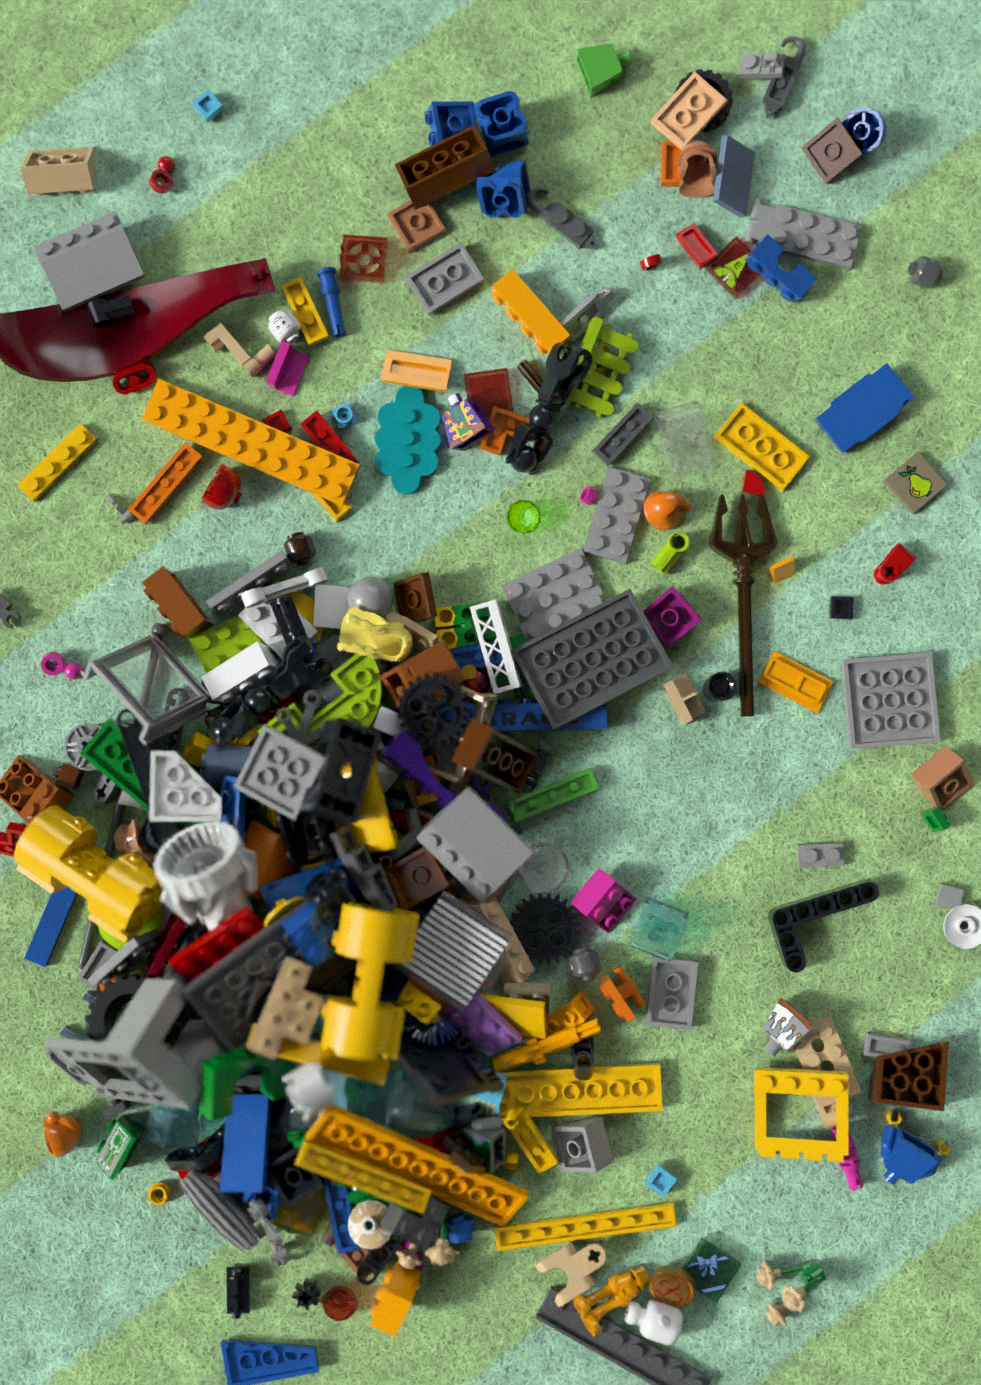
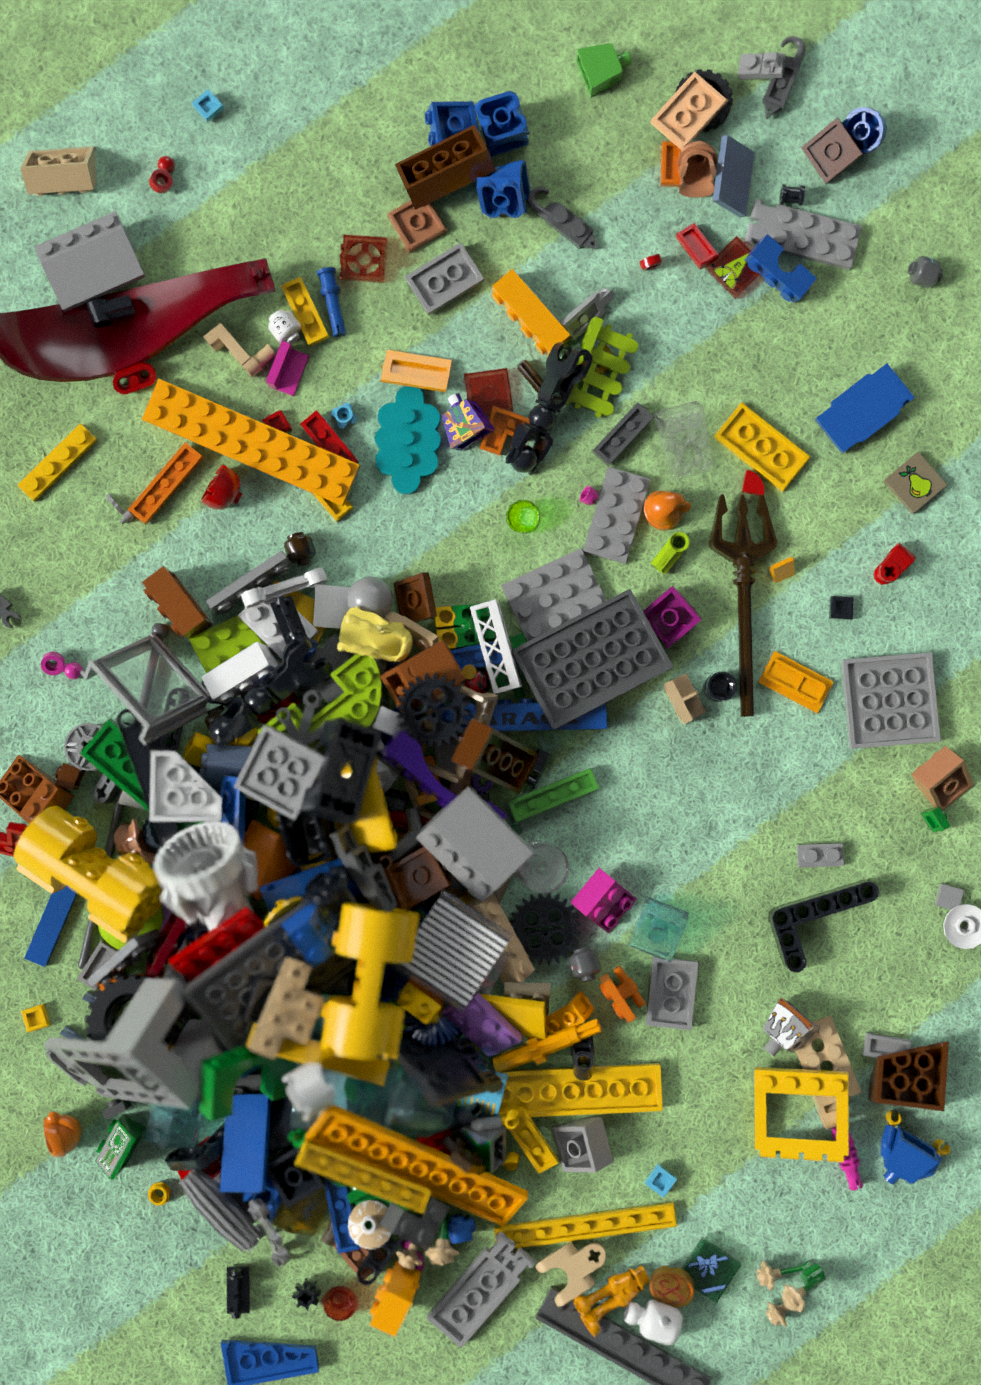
none -> yellow tile [21,1003,51,1033]
none -> light grey hinge [426,1231,536,1348]
none -> black bush [779,184,805,206]

